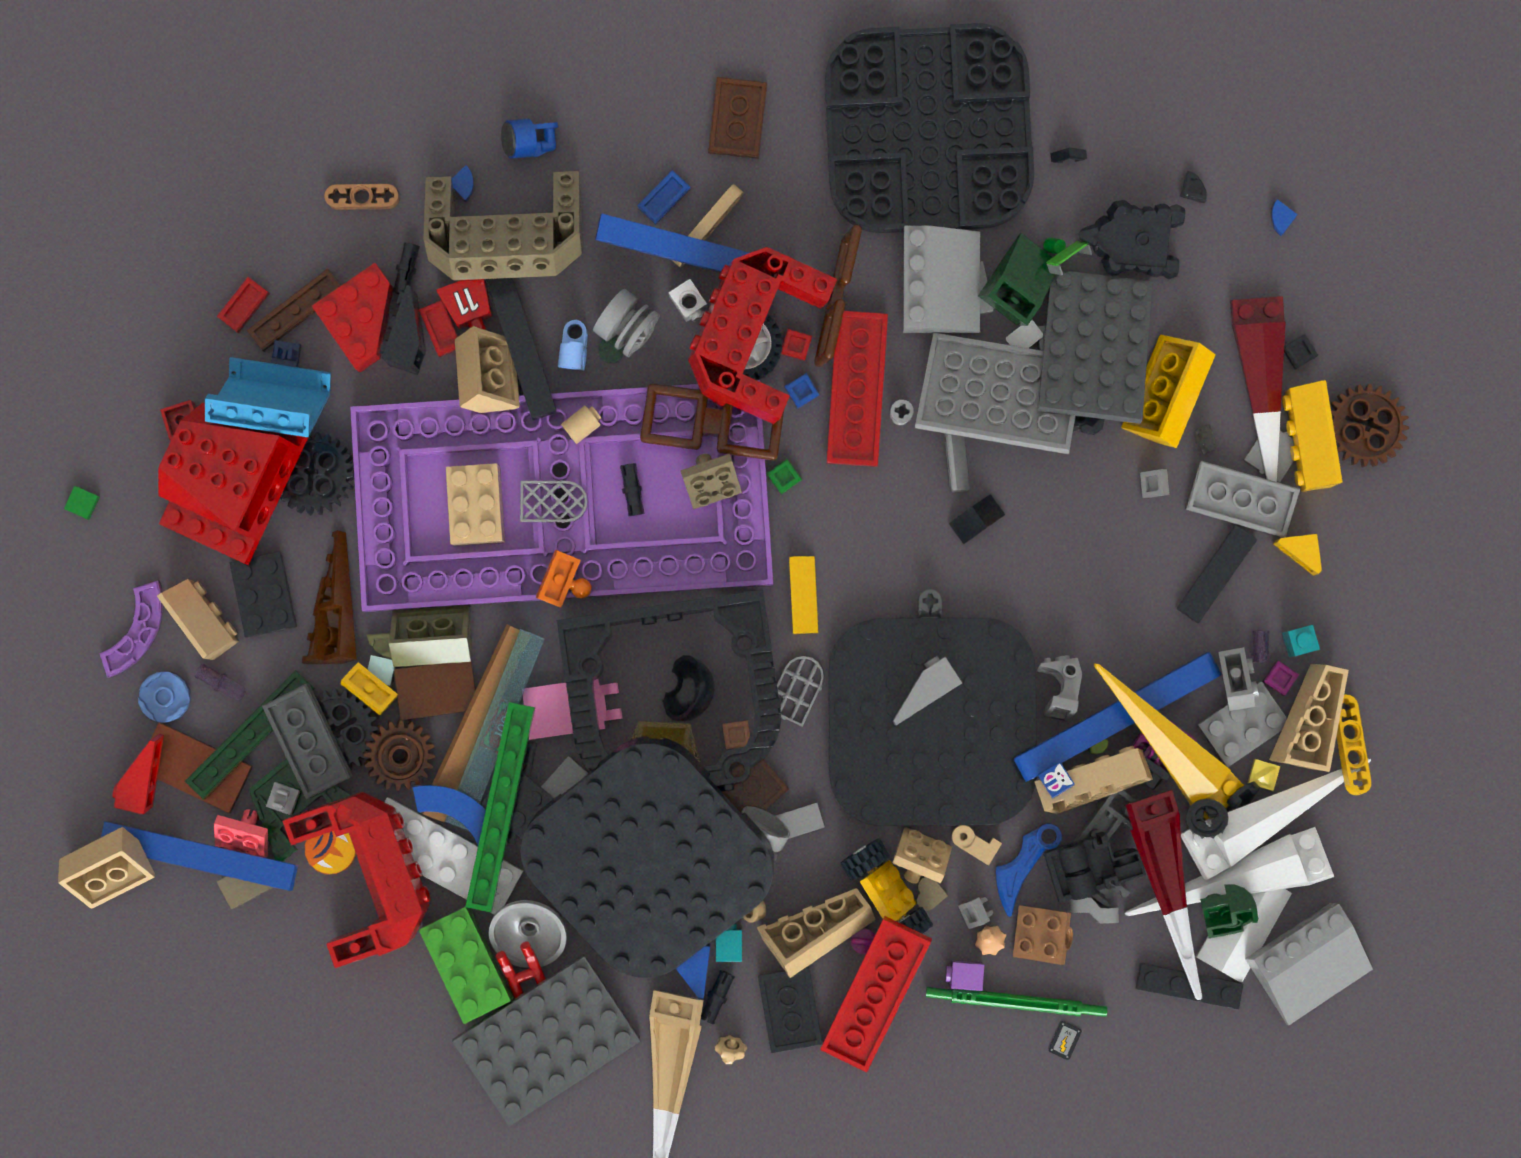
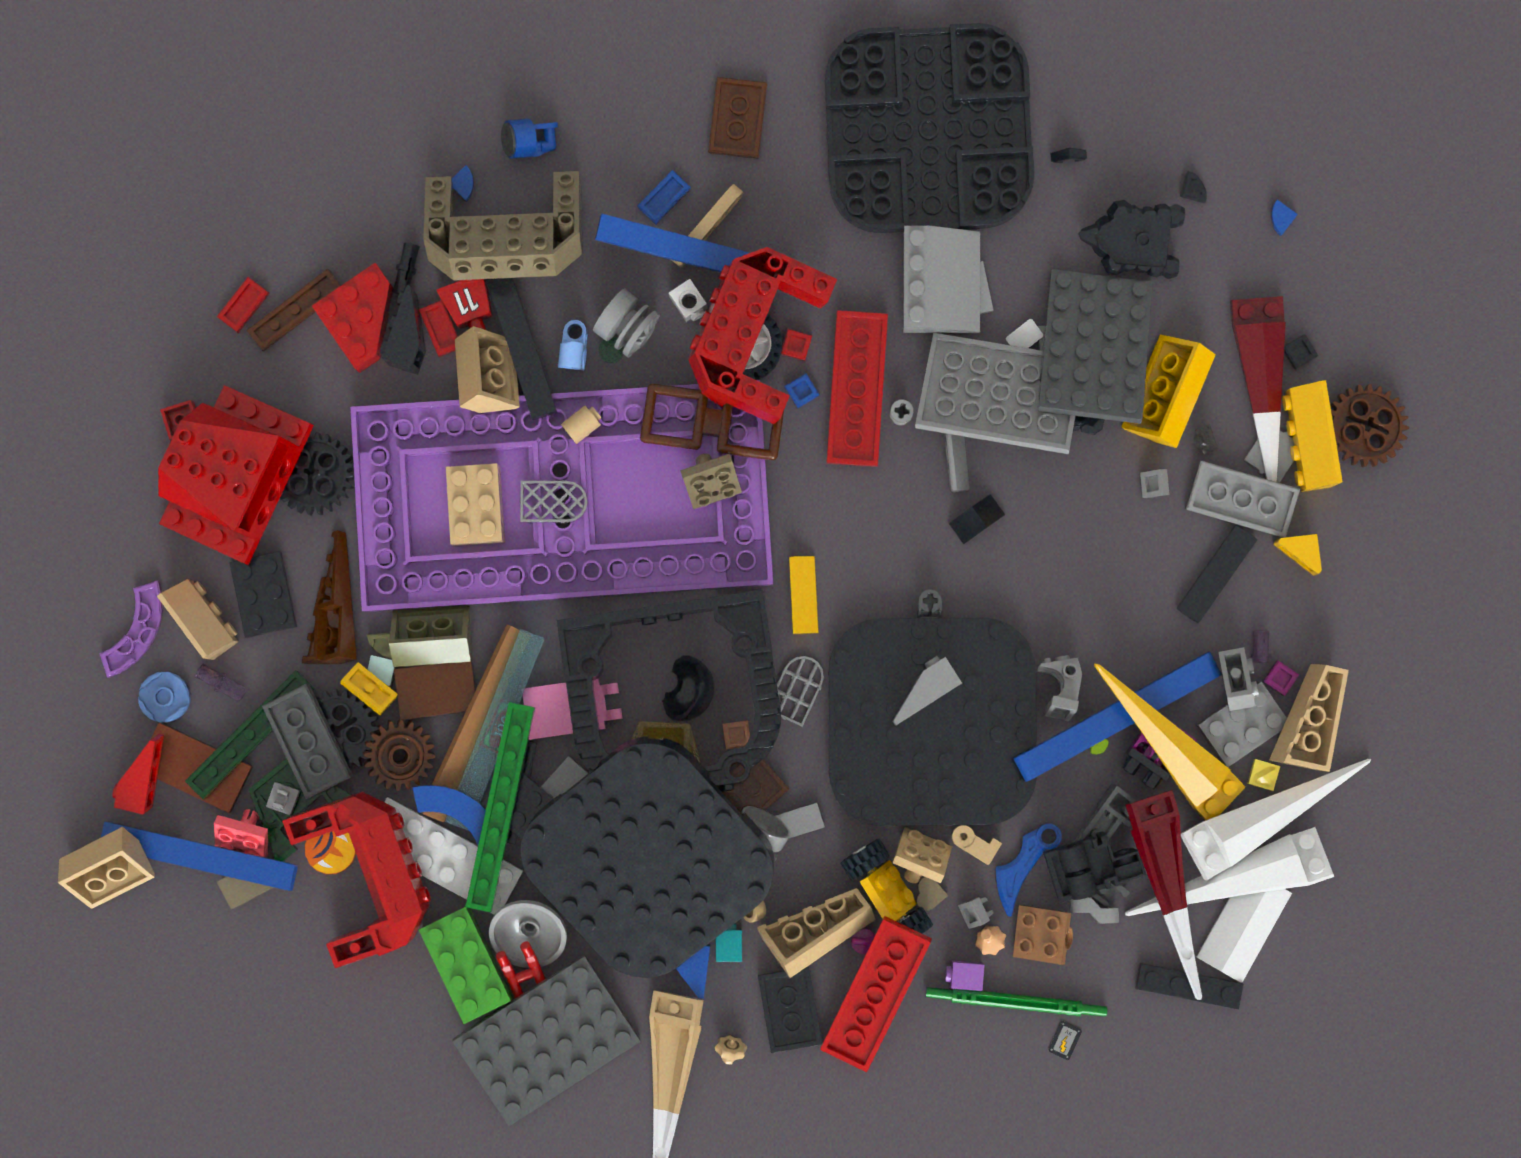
green tile [64,486,100,520] -> none
dark azure panel [205,357,331,437] -> none
dark blue tile [271,340,302,367] -> none
medium nougat beam [324,184,400,210] -> none
orange plate [536,550,592,608] -> none
black pin [620,463,645,516] -> none
black pin [701,970,735,1024] -> none
green tile [766,459,802,494] -> none
reddish brown bar [814,224,862,367] -> none
dark green slope [978,233,1055,326] -> none
tan wedge [1034,746,1153,814] -> none
tile [1038,762,1075,799] -> none
piece [1043,238,1092,275] -> none
black gear [1186,799,1228,839] -> none
dark green brick [1200,884,1259,939] -> none
black tile [1226,782,1260,809] -> none
light grey slope [1246,903,1373,1026] -> none
teal brick [1282,625,1320,657] -> none
yellow beam [1336,694,1371,795] -> none

